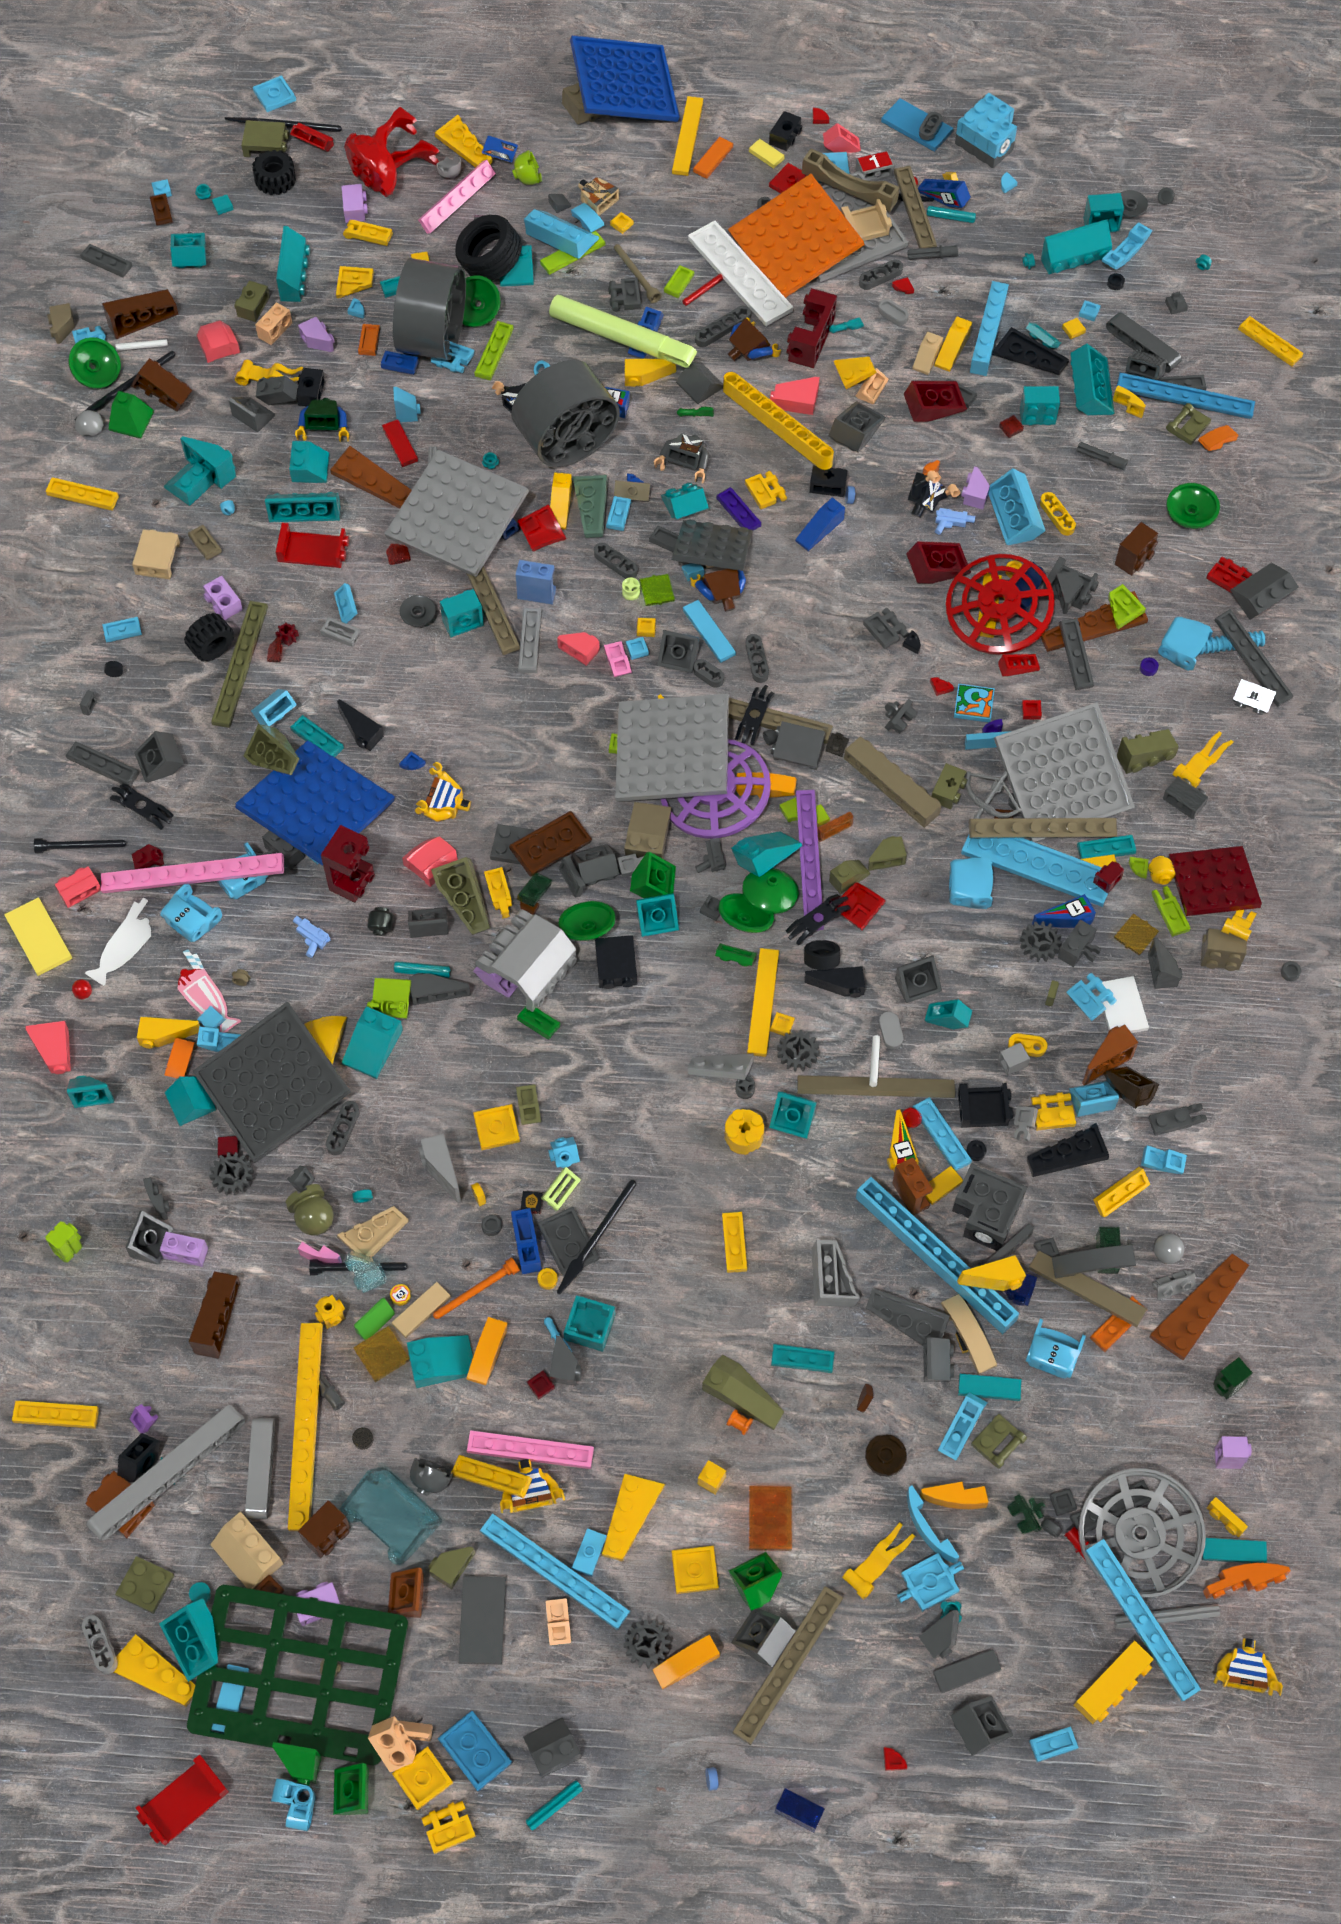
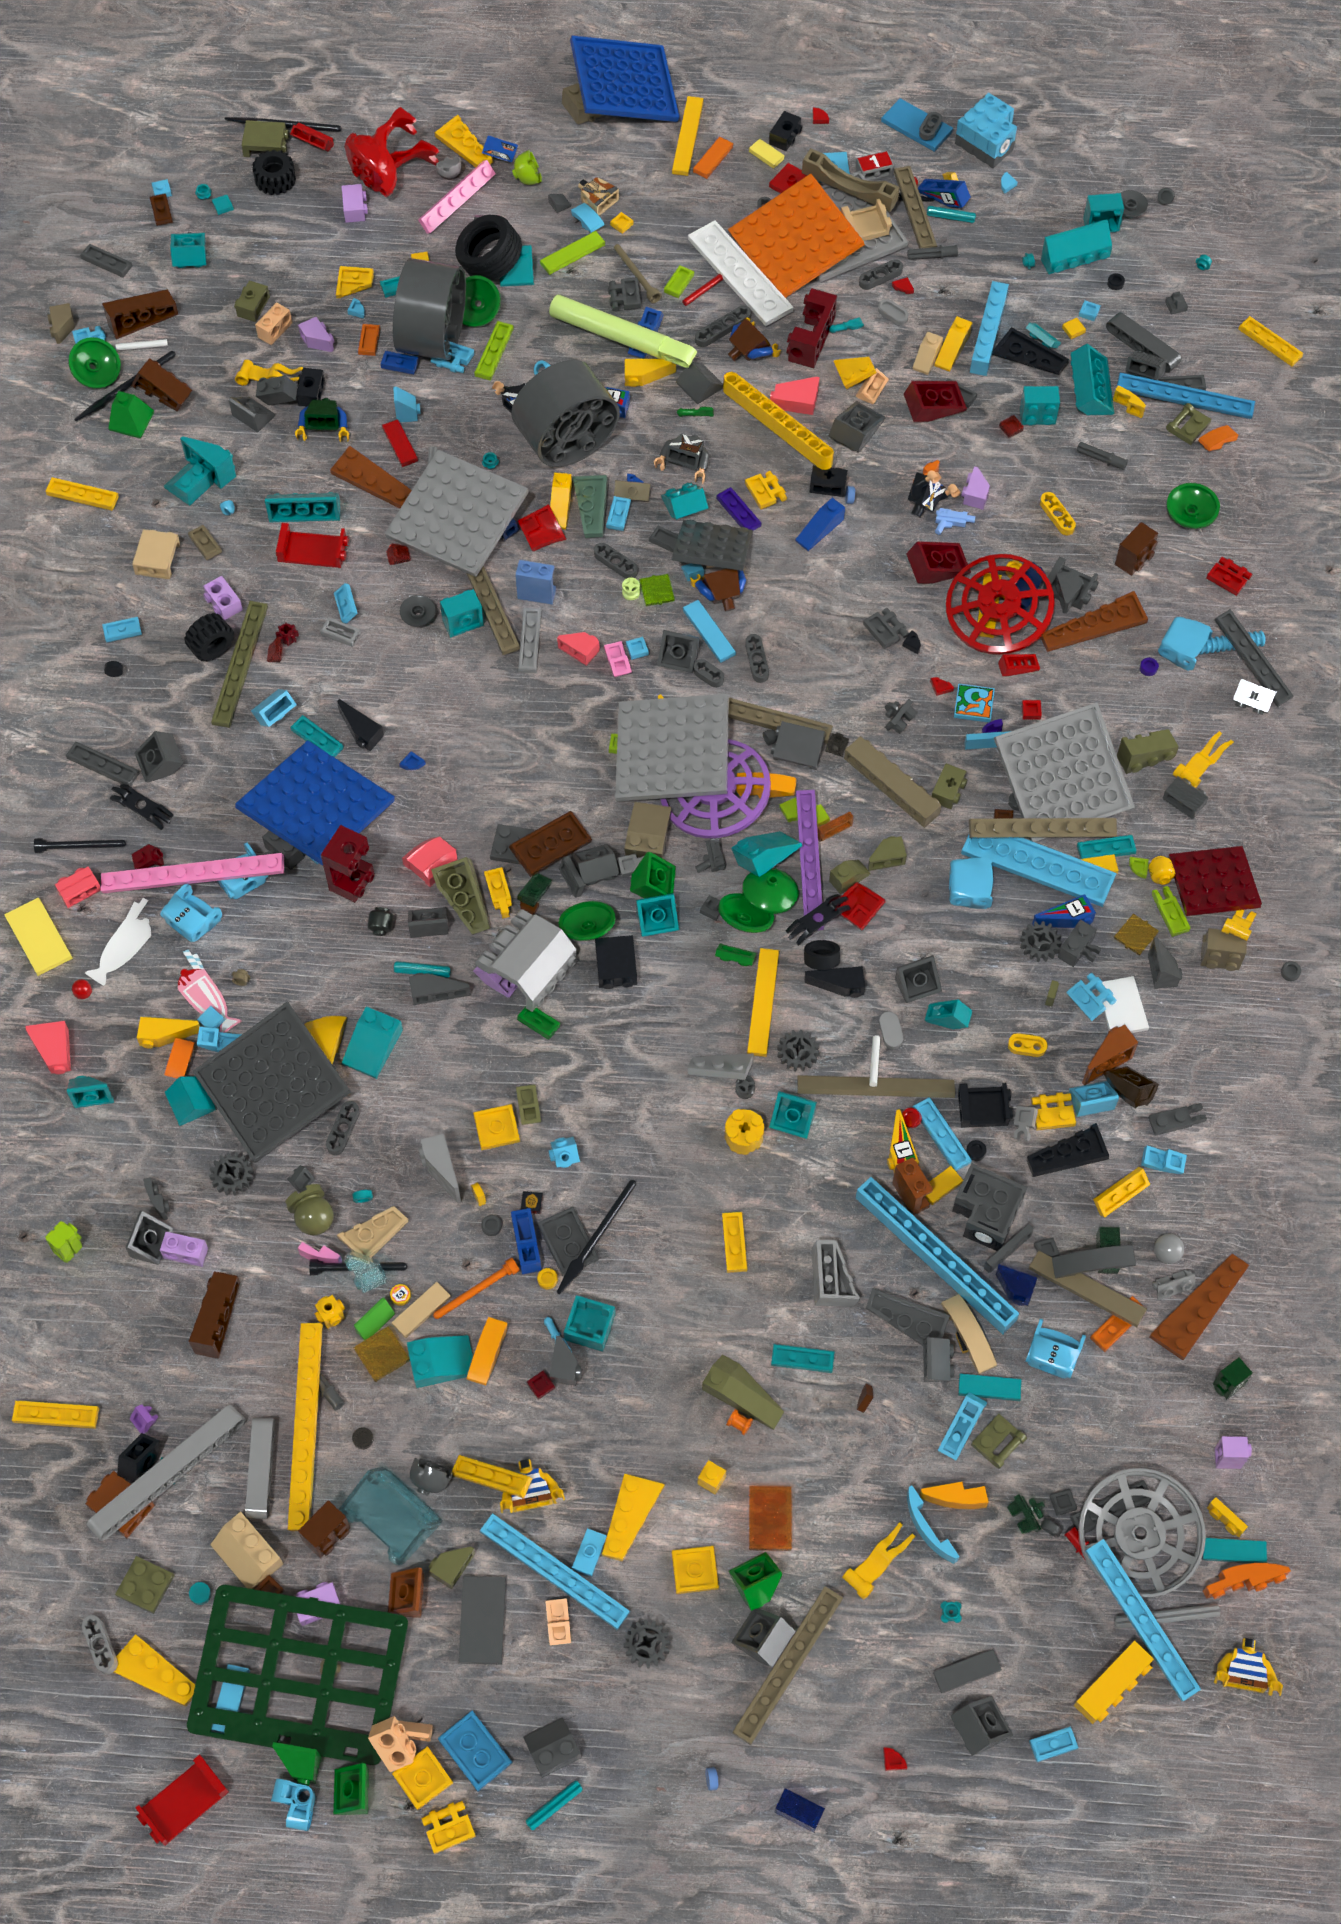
light grey hair [74,410,104,437] -> none
dark grey tile [79,690,97,716] -> none
teal slope [159,1598,218,1682] -> none
coral slope [196,320,240,363] -> none
dark red tile [218,1136,239,1158] -> none
olive wedge [244,724,299,775] -> none
medium azure tile [253,75,296,113] -> none
teal slope [276,226,310,302] -> none
teal slope [289,441,330,483] -> none
light blue piece [293,916,330,958] -> none
yellow plate [343,220,393,246] -> none
lime hinge [367,978,411,1019] -> none
torso [415,762,471,822] -> none
bright pink plate [467,1431,594,1469] -> none
medium azure slope [524,209,599,259] -> none
yellowish green tile [541,1167,581,1211] -> none
yellow tile [637,618,656,637] -> none
light orange slope [652,1634,720,1690] -> none
black piece [735,685,775,745] -> none
yellow tile [770,1012,795,1036] -> none
coral slope [823,123,861,153] -> none
dark brown tile [865,1434,907,1477] -> none
medium azure plate [897,1553,964,1612] -> none
dark grey slope [919,1610,960,1659] -> none
yellow slope [957,1255,1026,1291] -> none
light grey piece [966,771,1022,819] -> none
medium azure slope [988,468,1046,545] -> none
light grey panel [998,1043,1030,1076] -> none
dark grey tile [1059,618,1094,690] -> none
dark red brick [1093,861,1124,893] -> none
medium azure slope [1102,222,1152,269] -> none
lime wing [1108,584,1146,629] -> none
dark grey slope [1230,562,1299,620] -> none

